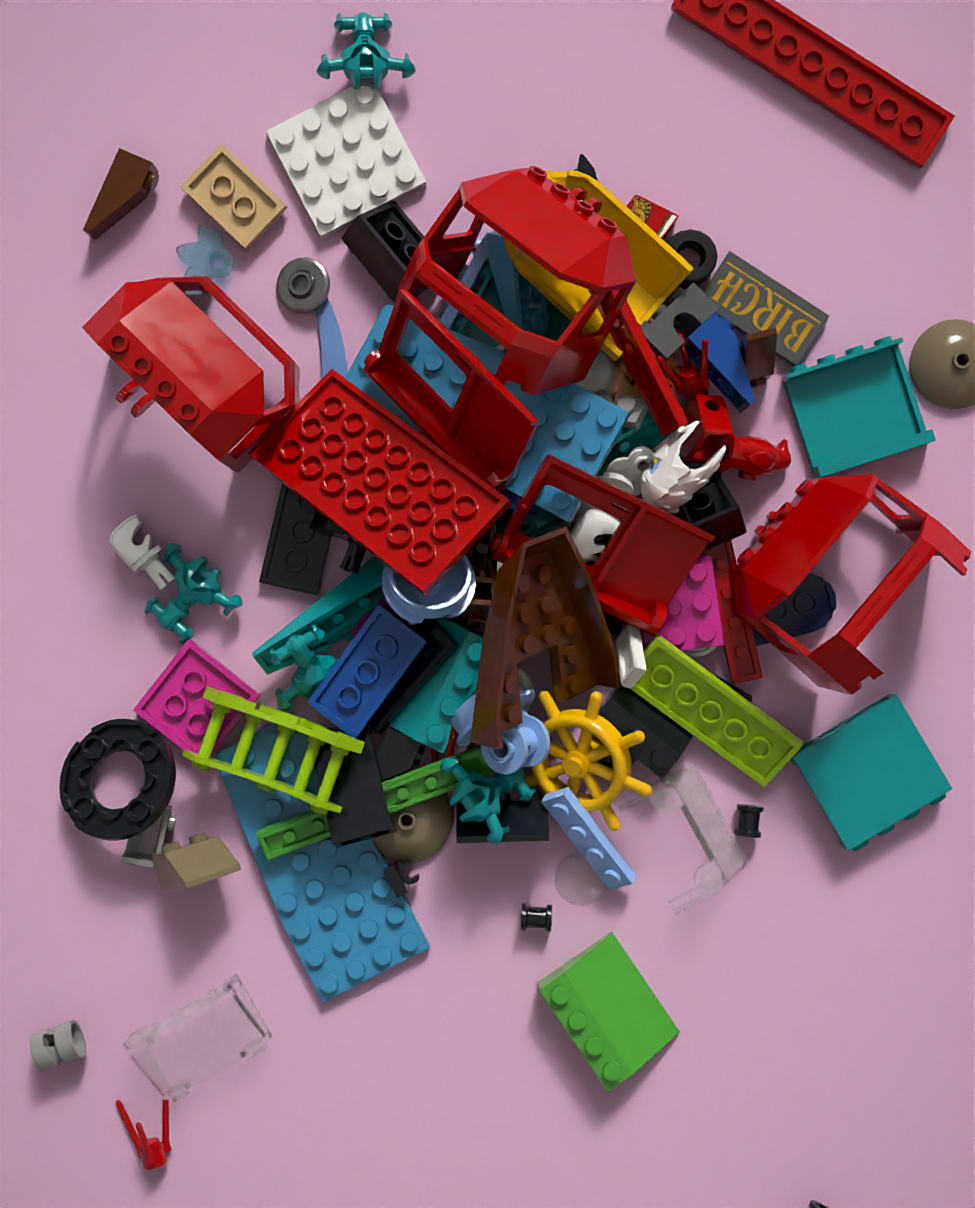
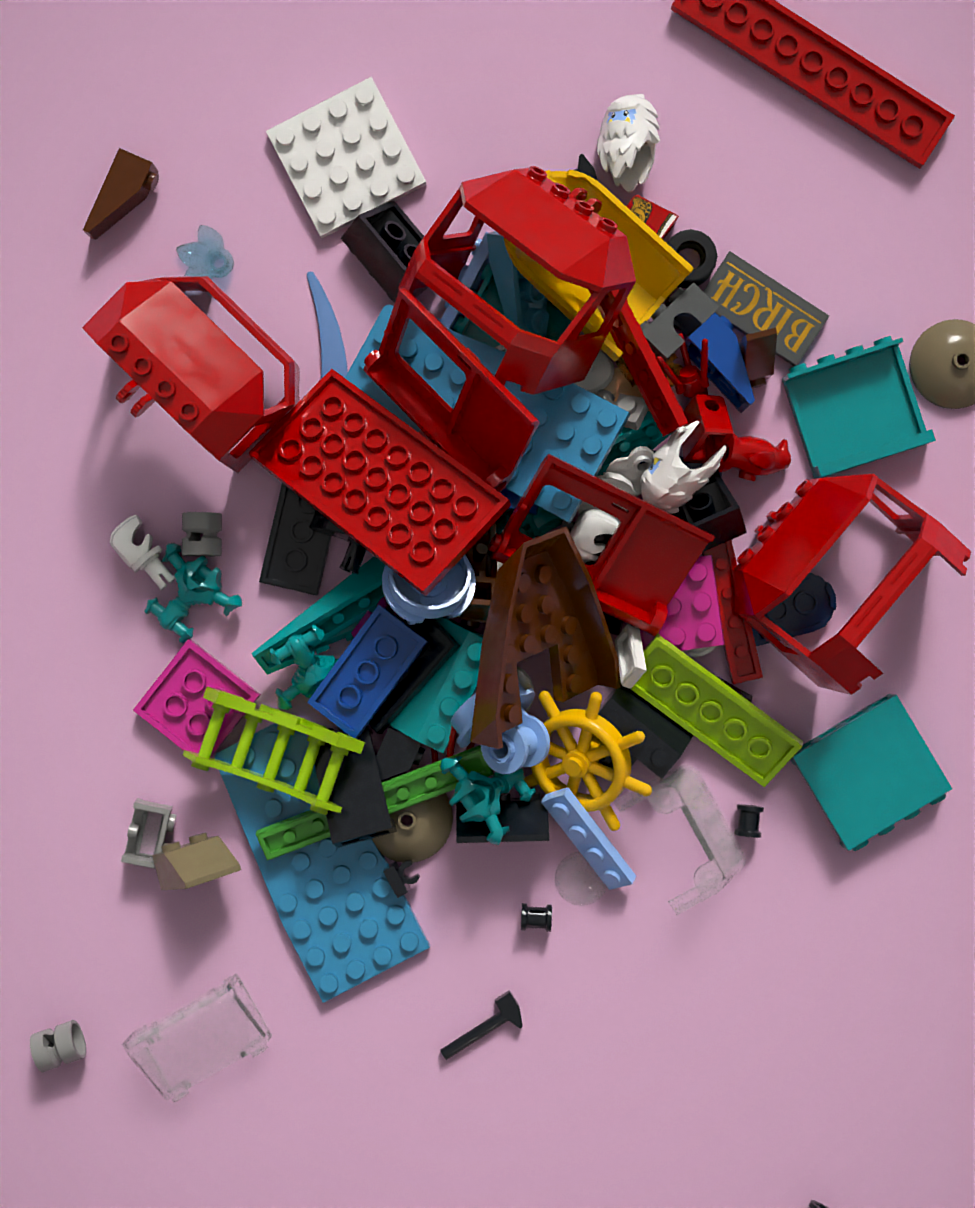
black plate [59,719,176,841] -> none
red plant [116,1096,172,1170] -> none
tan plate [180,143,287,251] -> none
flat silver wheel [276,257,330,313] -> none
teal piece [316,12,416,90] -> none
bright green slope [538,932,680,1091] -> none
none -> light grey wheel [182,512,222,557]
none -> black piece [440,990,523,1060]
none -> white head [597,94,660,193]

